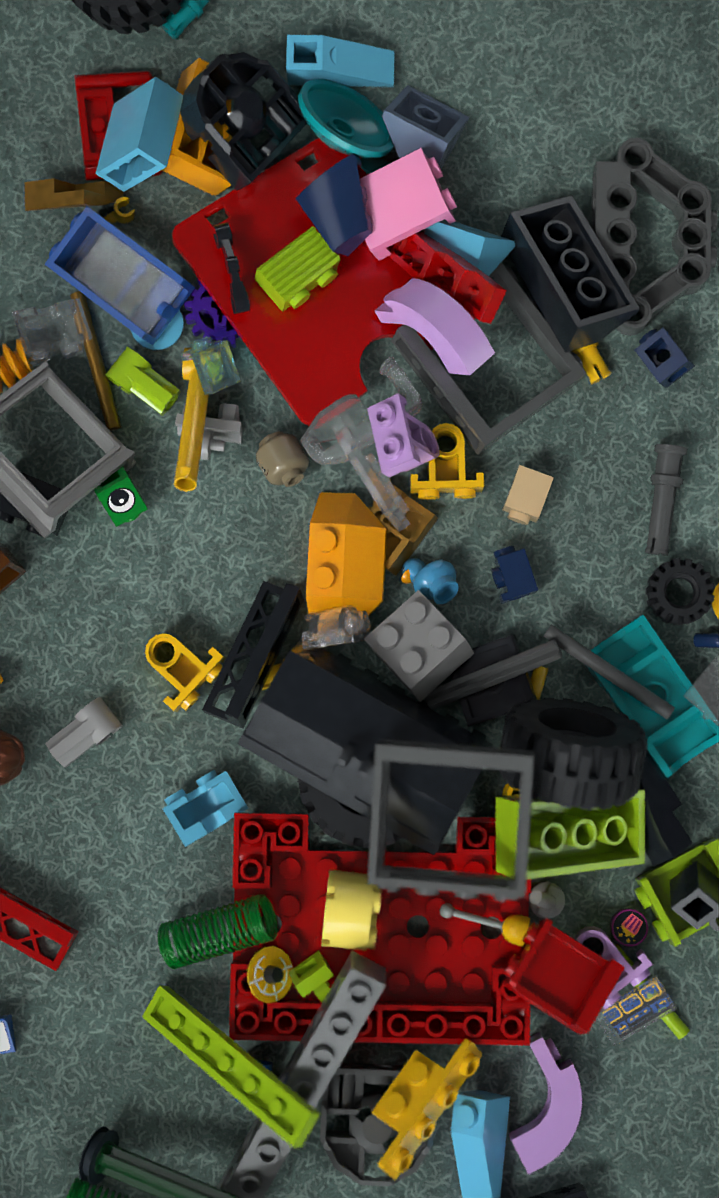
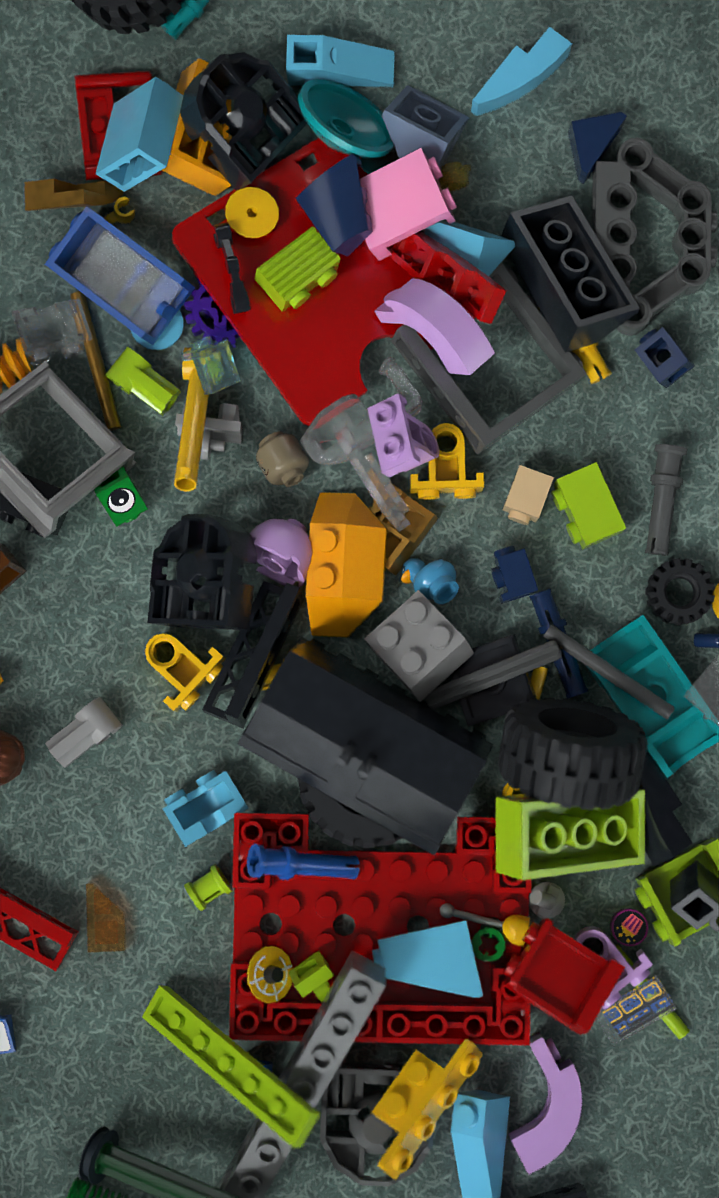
green piece [157,894,278,969] -> none
clear cylinder [302,605,370,650] -> none
light yellow brick [321,870,381,951] -> none
dark grey window [368,739,535,902] -> none
none -> clear orange tile [86,883,126,953]
none -> black connector [147,514,257,630]
none -> lime bush [184,864,233,911]
none -> yellow piece [225,187,279,238]
none -> blue pin [247,844,360,880]
none -> lavender cylinder [249,519,313,587]
none -> medium azure slope [372,921,483,998]
none -> clear yellow plate [438,162,471,191]
none -> medium azure slope [471,26,572,116]
none -> green bush [471,928,505,962]
none -> dark blue pin [529,588,588,699]
none -> lime brick [551,462,626,550]
none -> dark blue slope [568,112,627,184]

